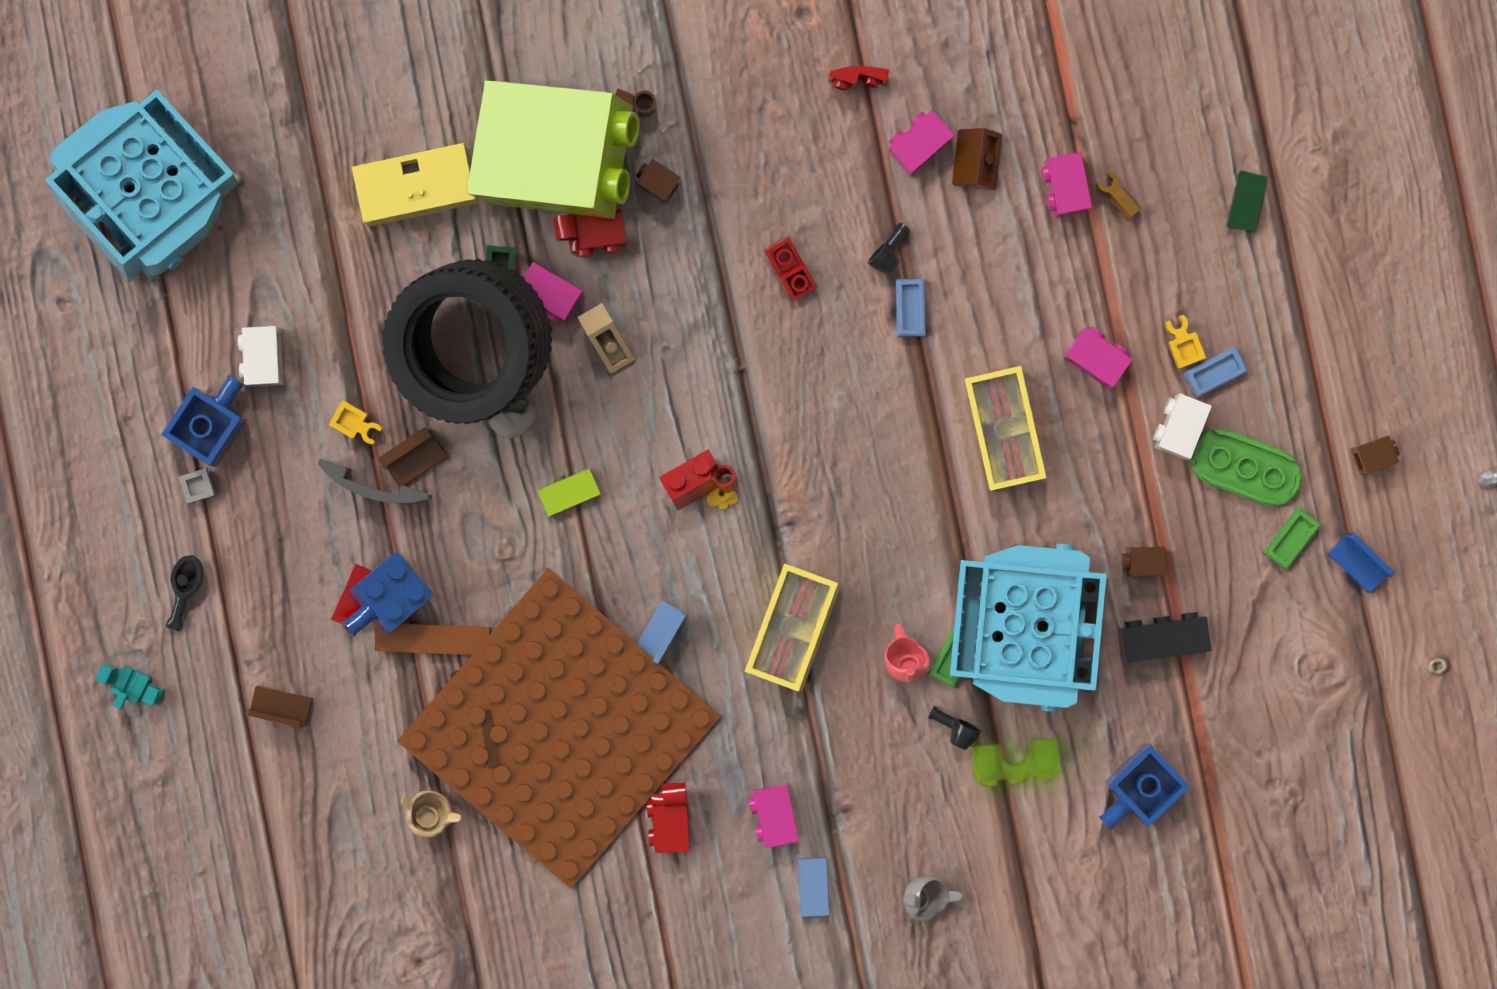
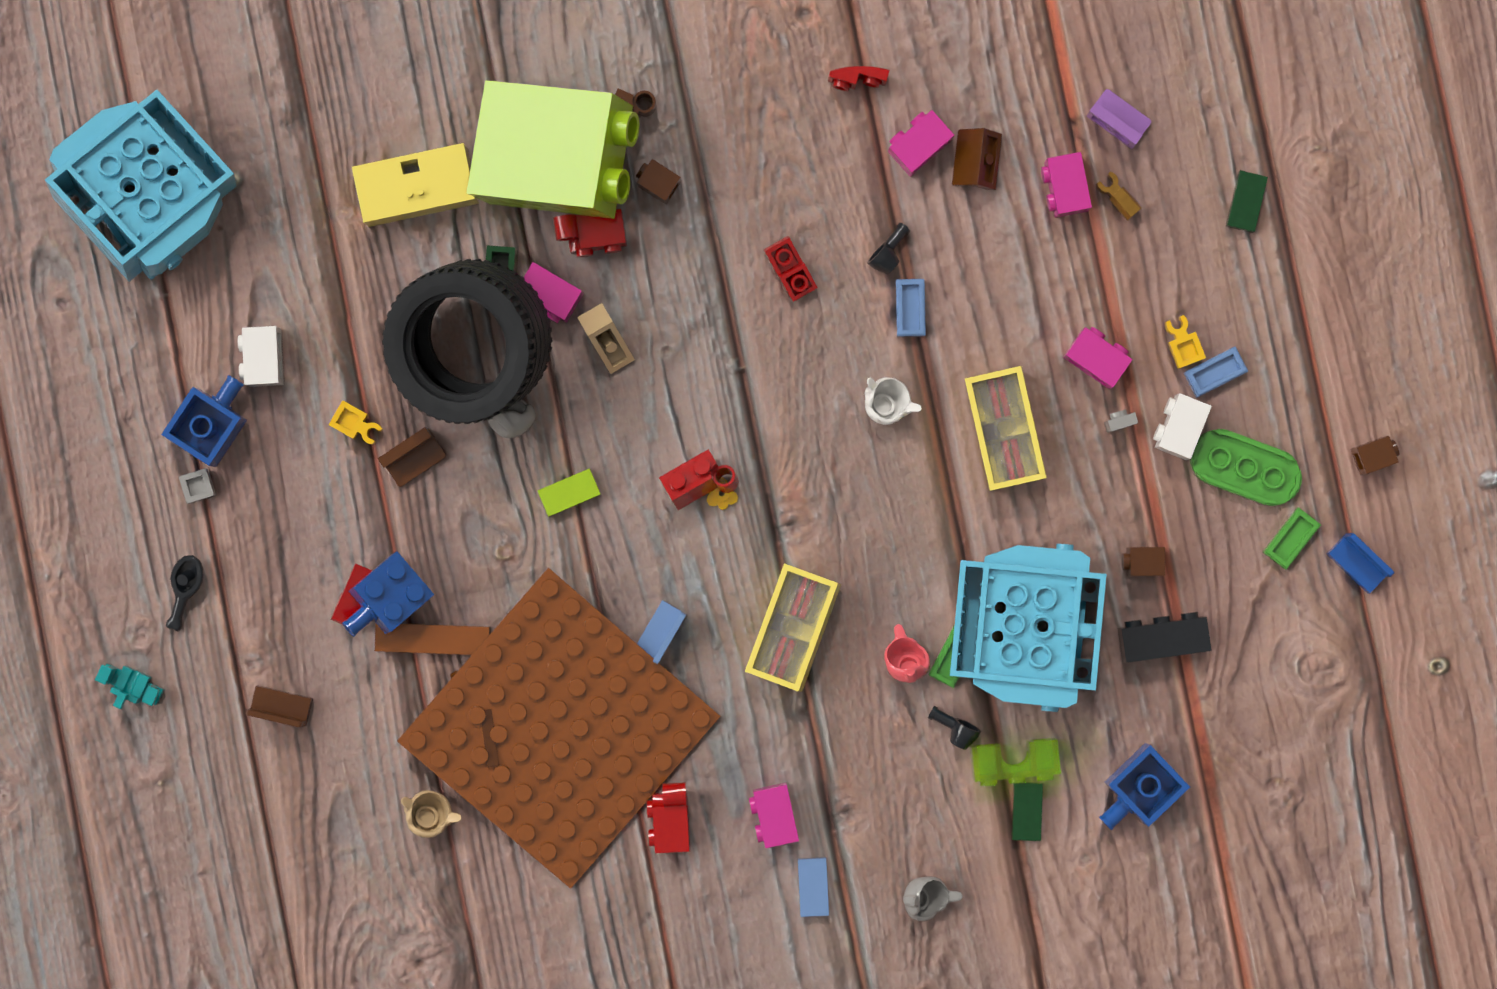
dark grey slope [318,459,432,504] -> none
none -> white hair [864,377,922,425]
none -> dark green tile [1012,782,1043,841]
none -> medium lavender panel [1086,89,1151,149]
none -> light grey plate [1104,409,1138,433]

